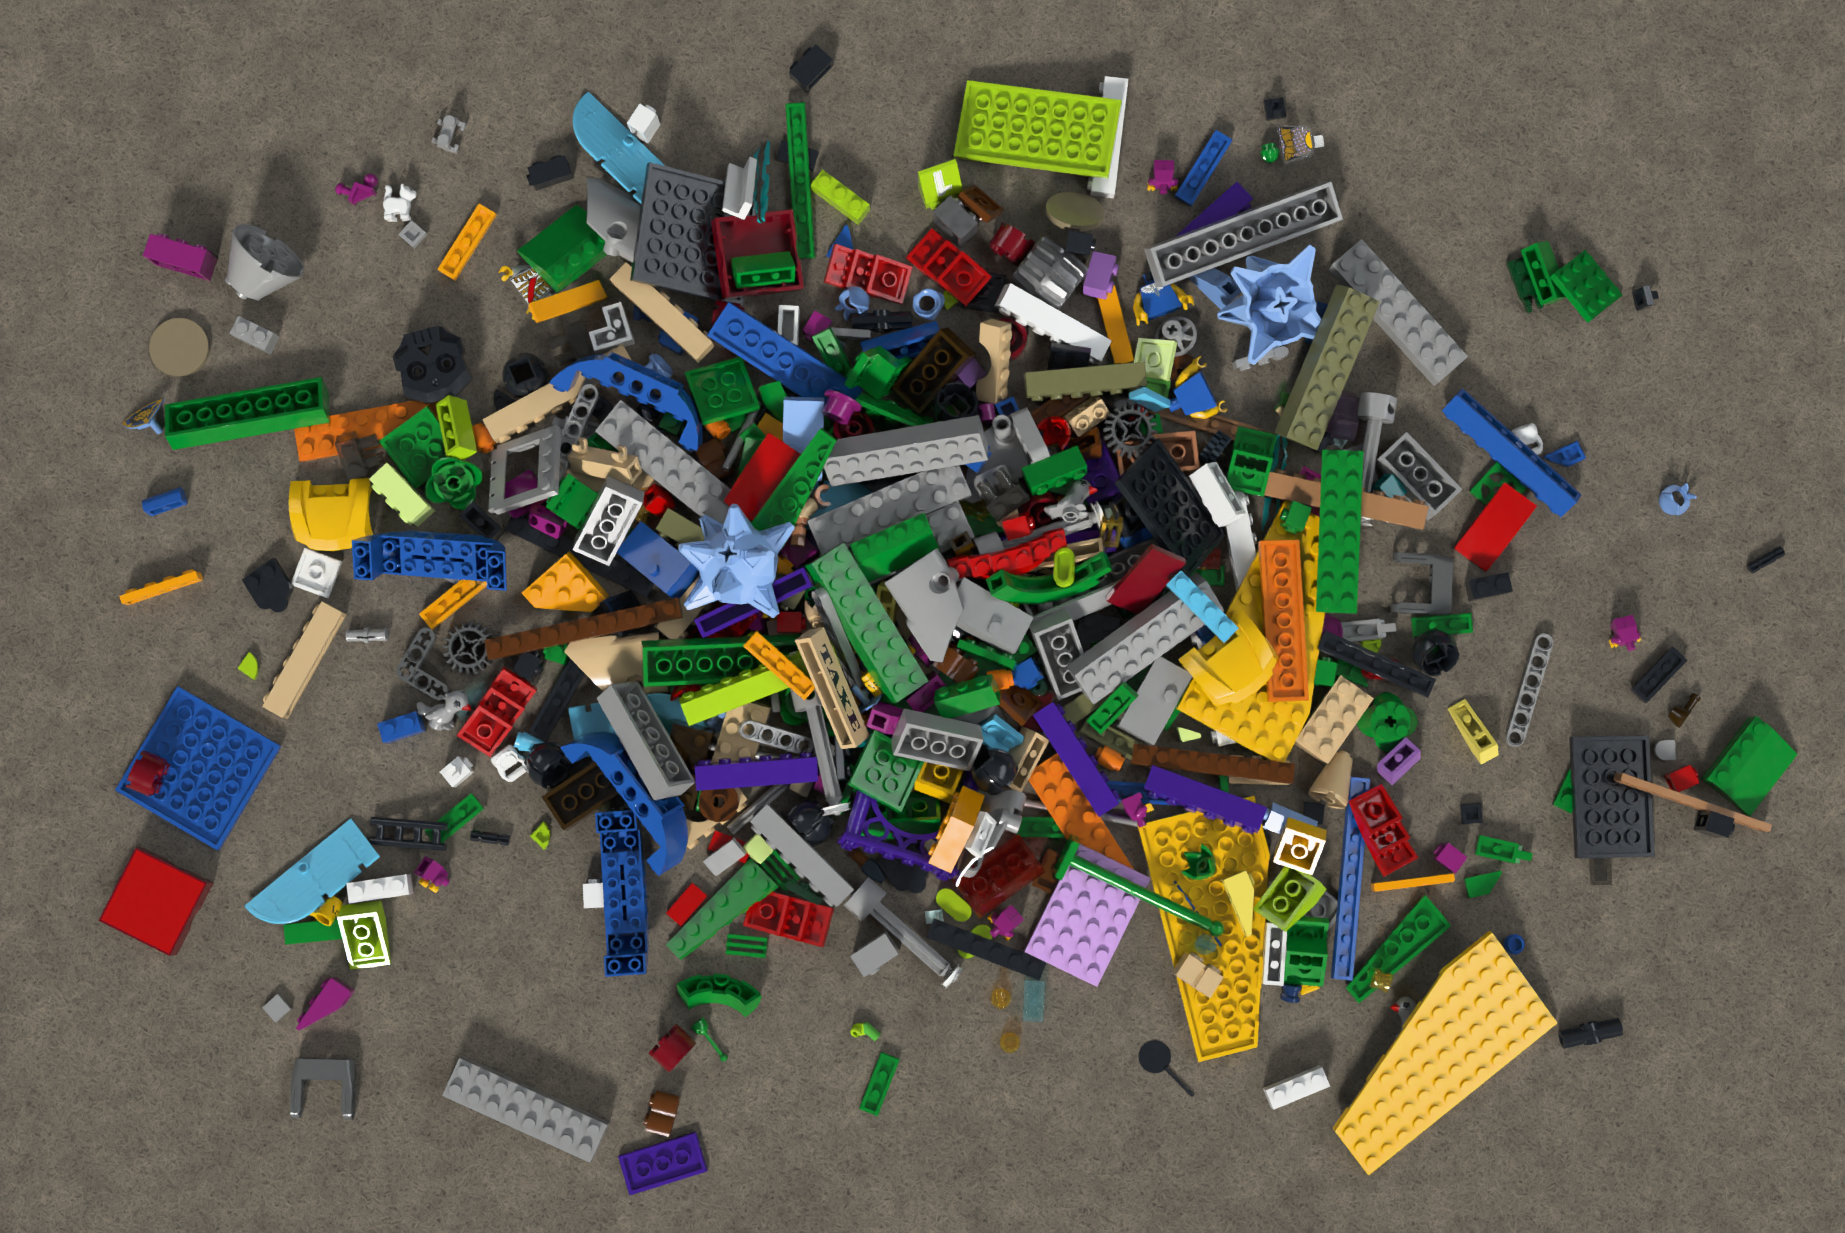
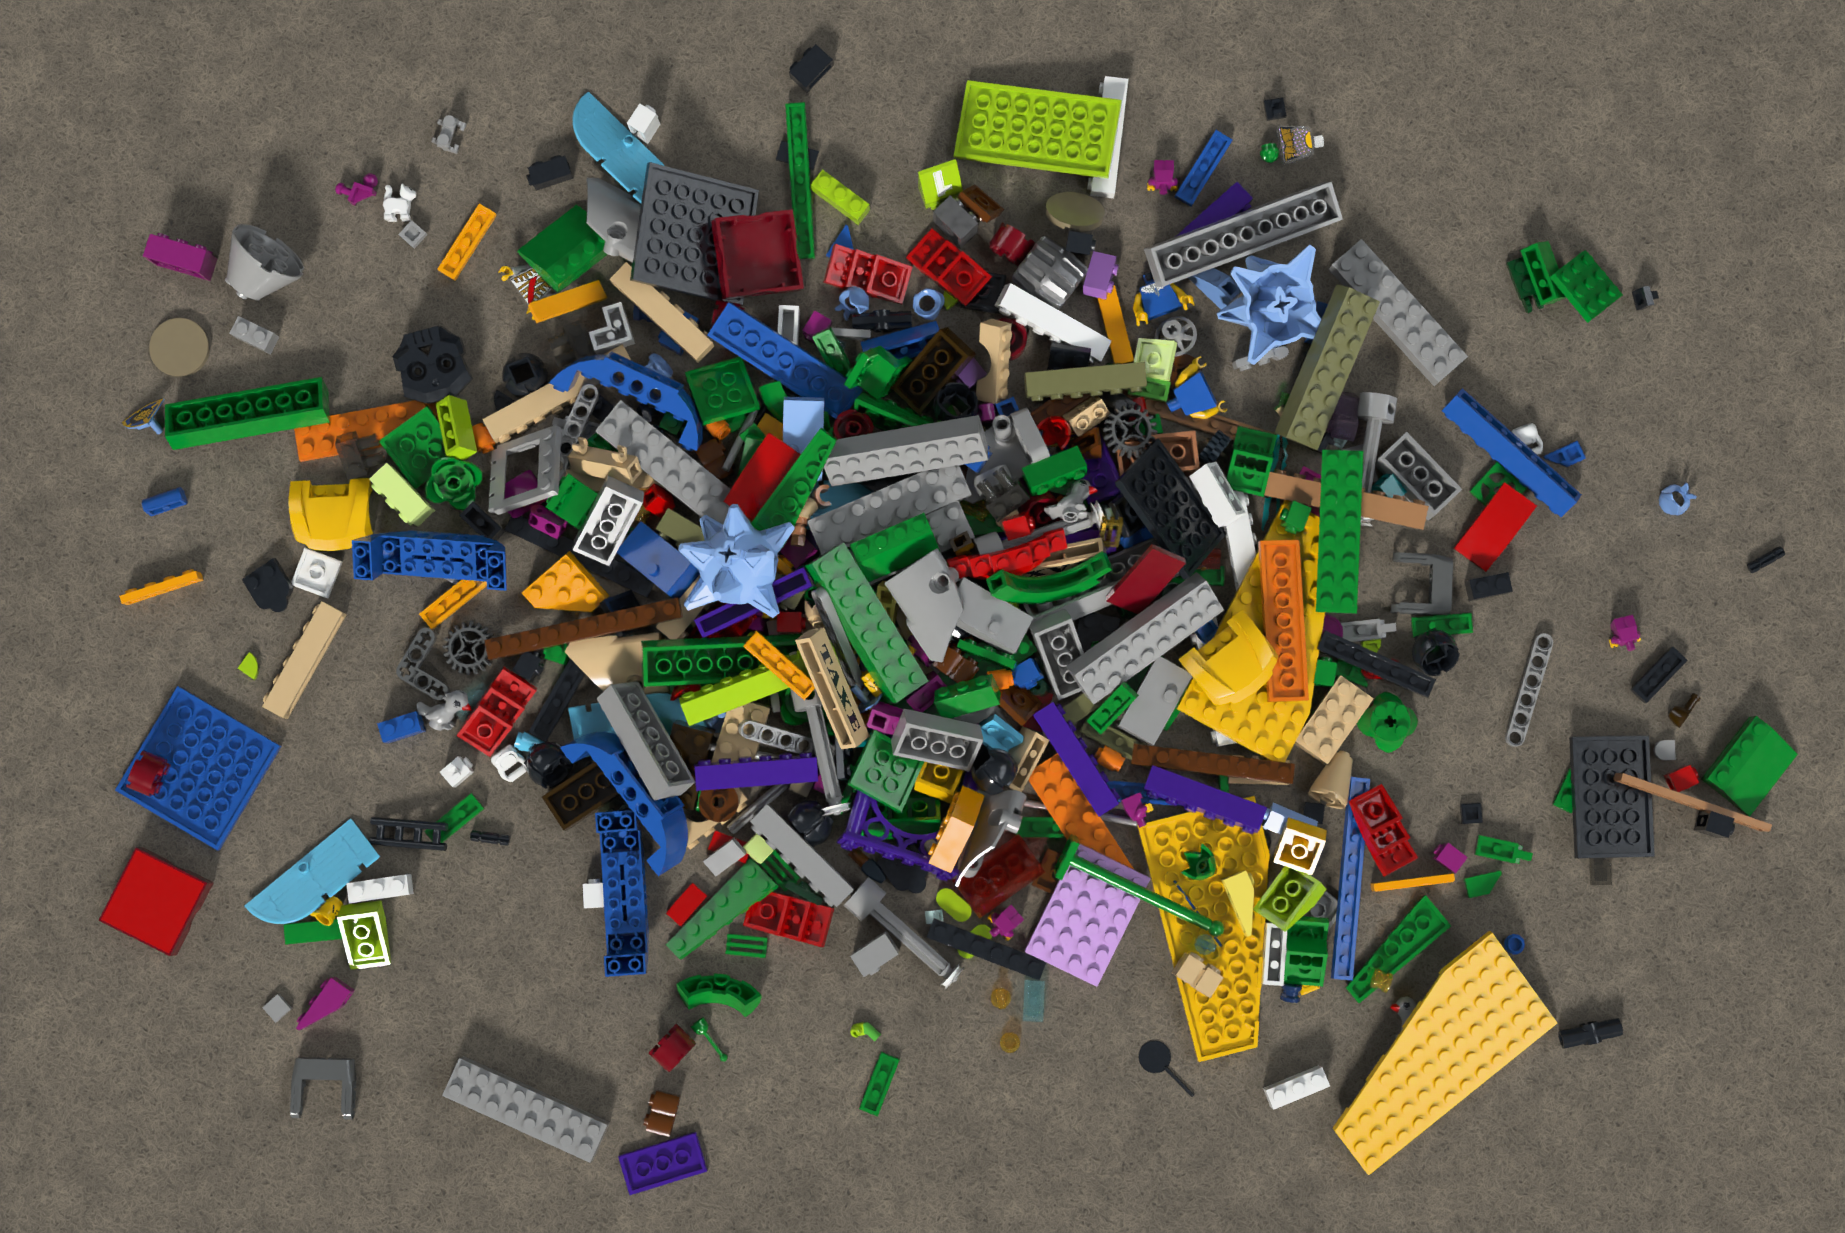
light grey pin [346,627,388,643] -> none
magenta piece [413,856,450,893] -> none
lime tile [530,821,551,850] -> none
white panel [722,157,757,219] -> none
green brick [731,251,795,288] -> none
teal sword [753,140,770,223] -> none
magenta piece [822,390,862,425] -> none
white plate [965,811,997,858] -> none
lime tile [1053,548,1075,587] -> none
medium azure tile [1129,387,1170,412] -> none
medium azure plate [1166,570,1239,643] -> none
yellowish green slope [1176,727,1201,743] -> none
medium lavender brick [1377,737,1421,785] -> none
light yellow slope [1448,699,1498,764] -> none

